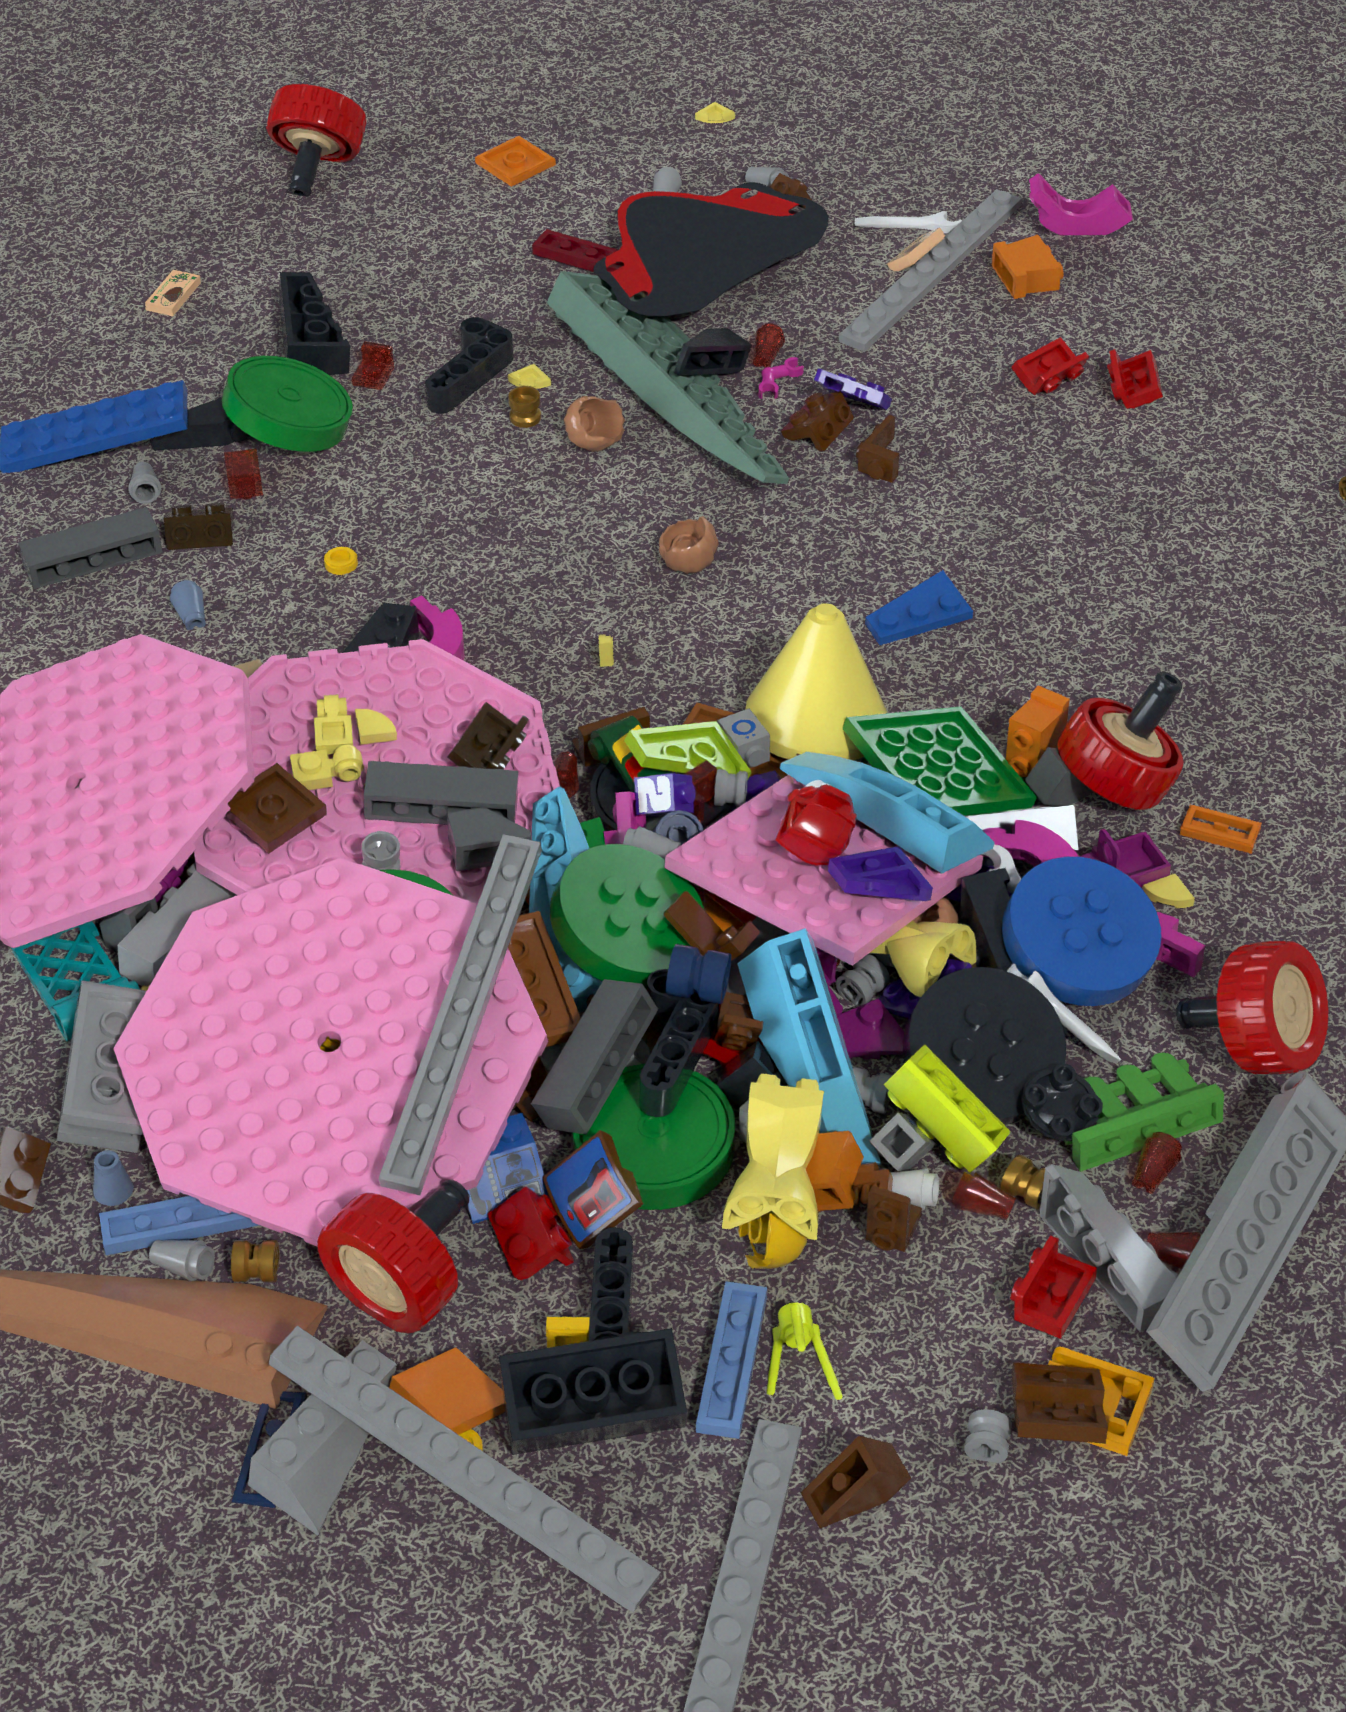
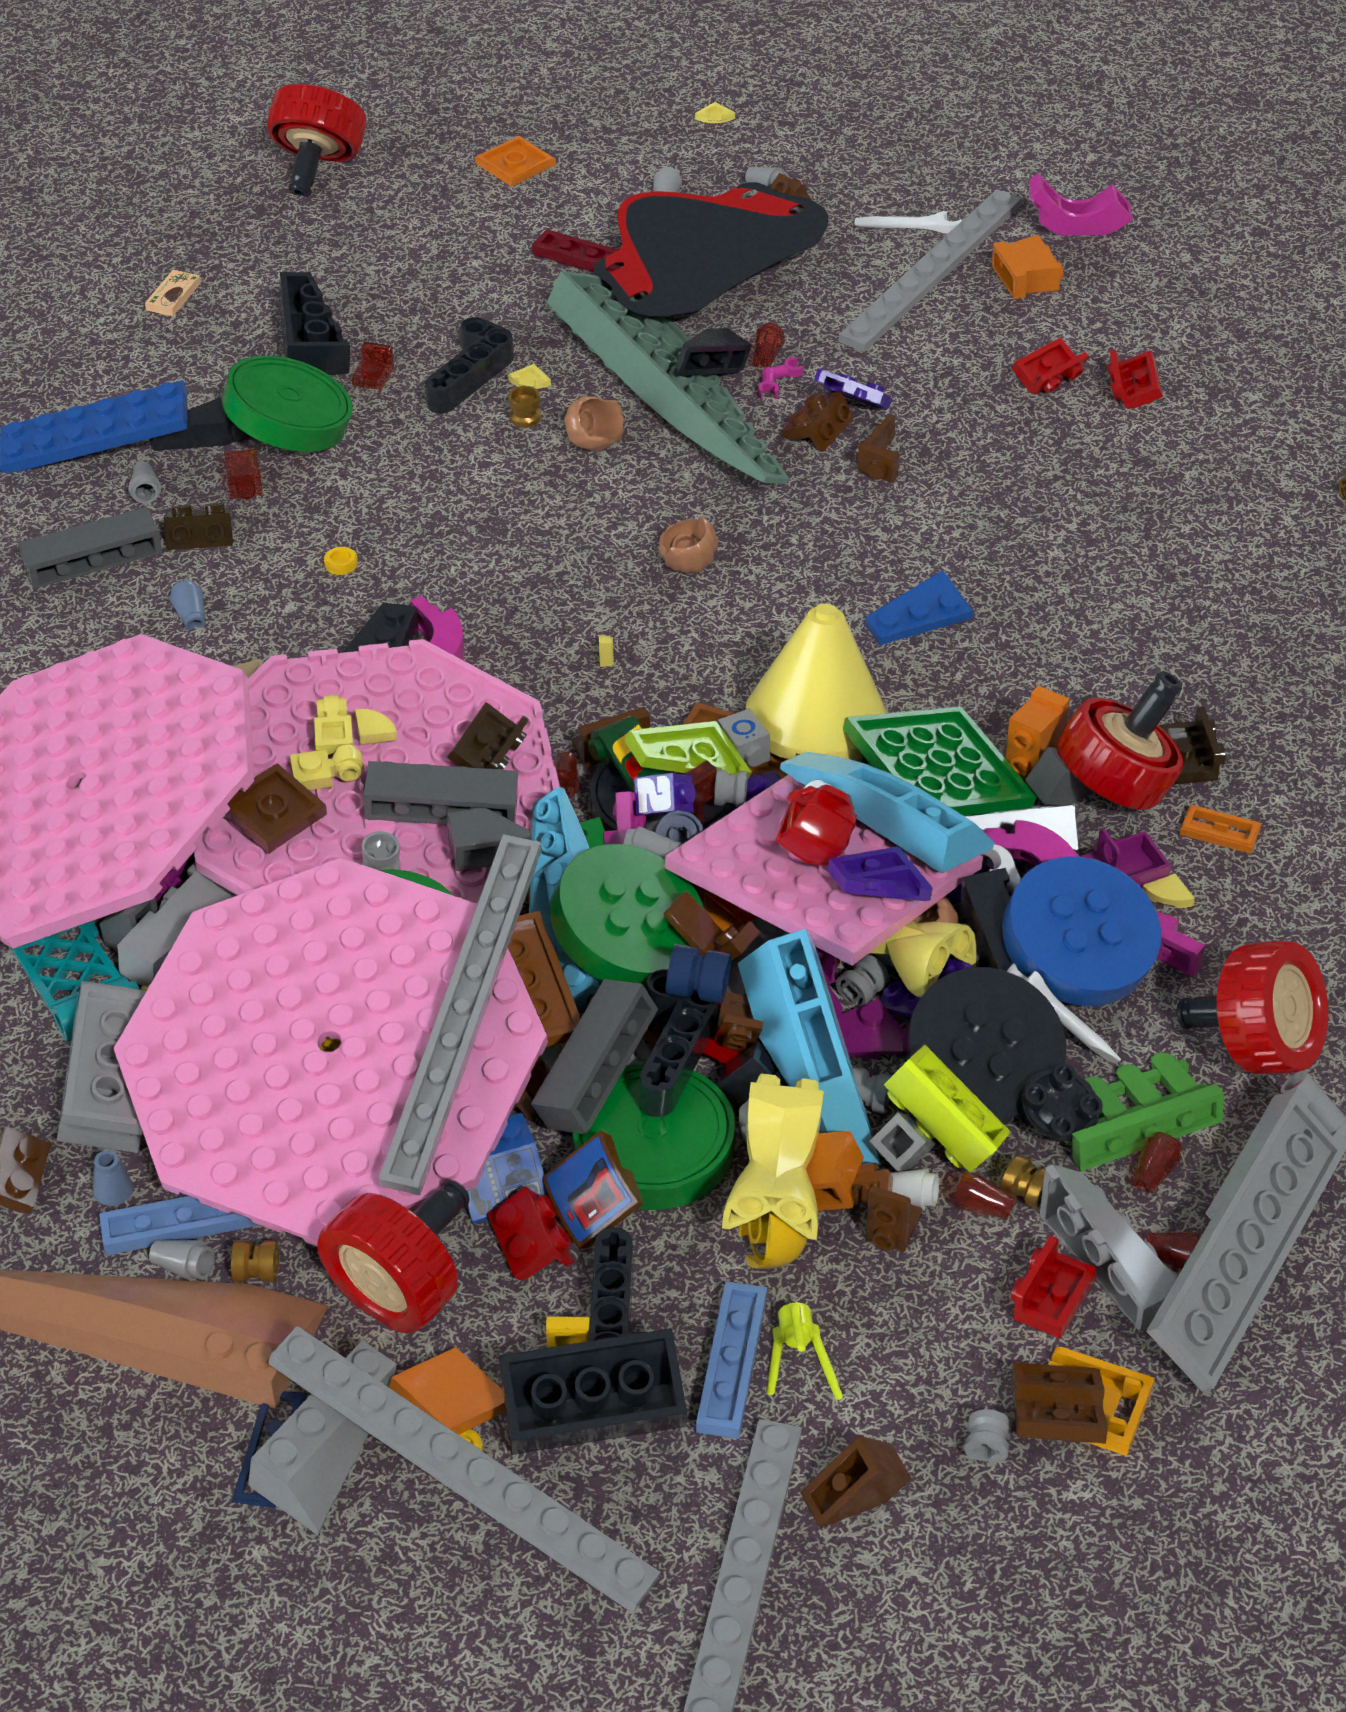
light nougat tile [887,227,945,271] -> none
none -> dark brown bracket [1159,706,1226,784]

